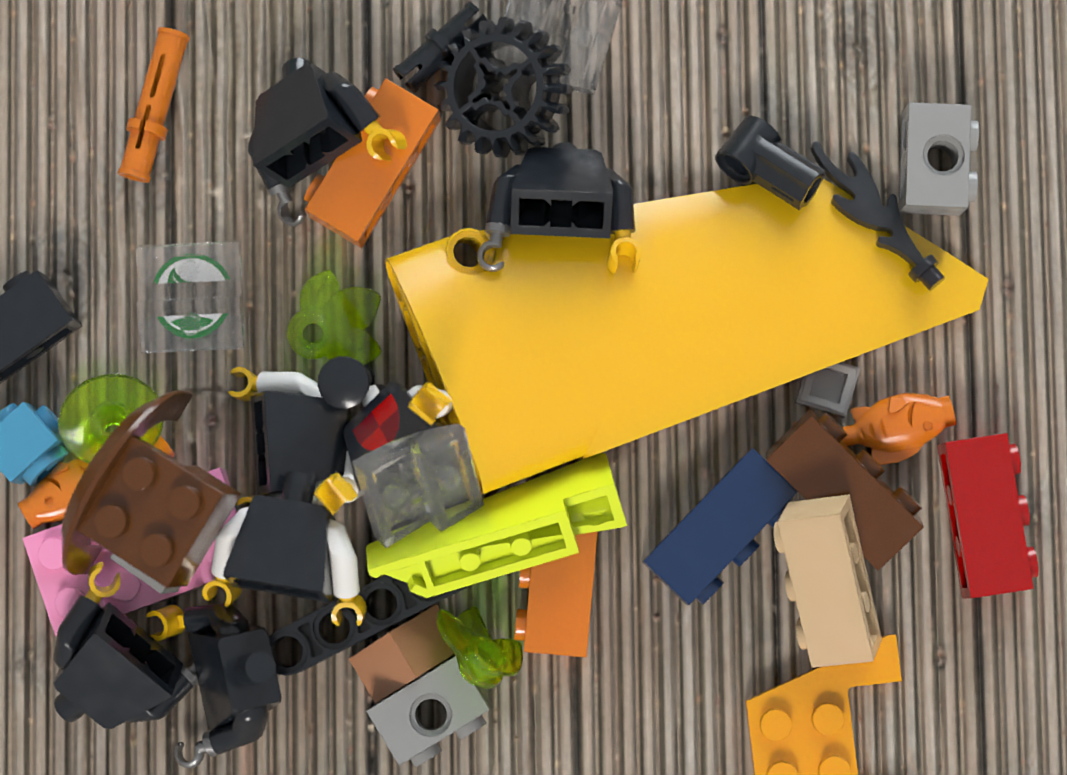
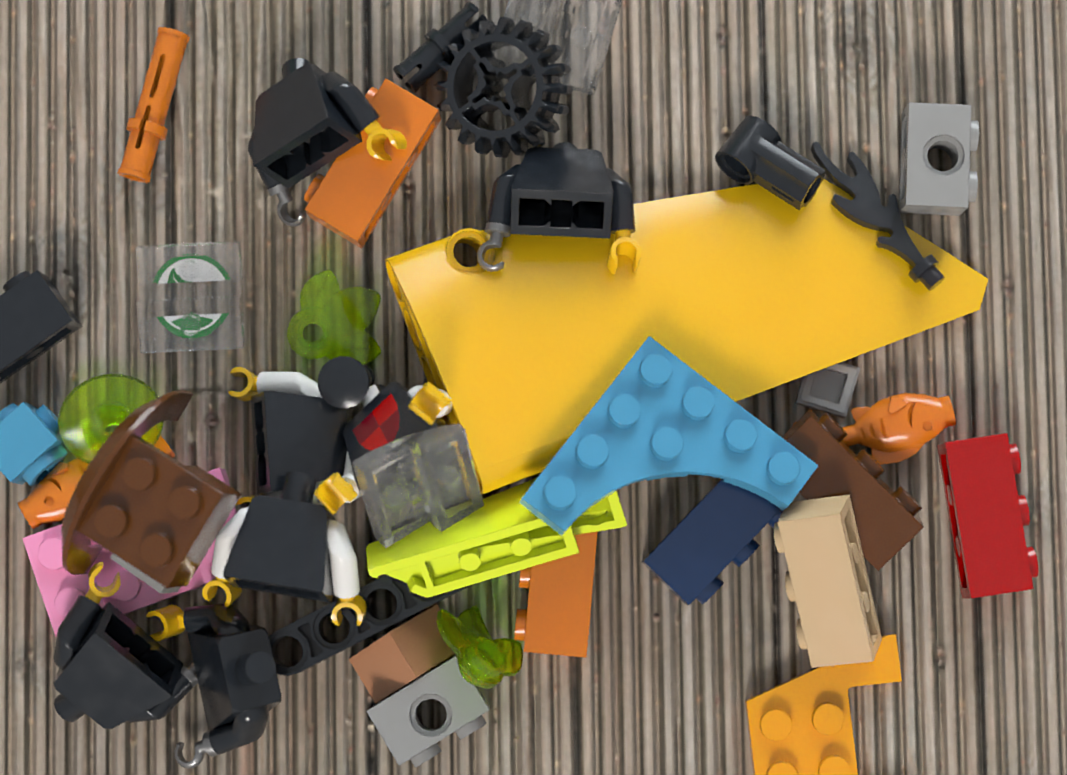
none -> dark azure plate [519,336,818,536]

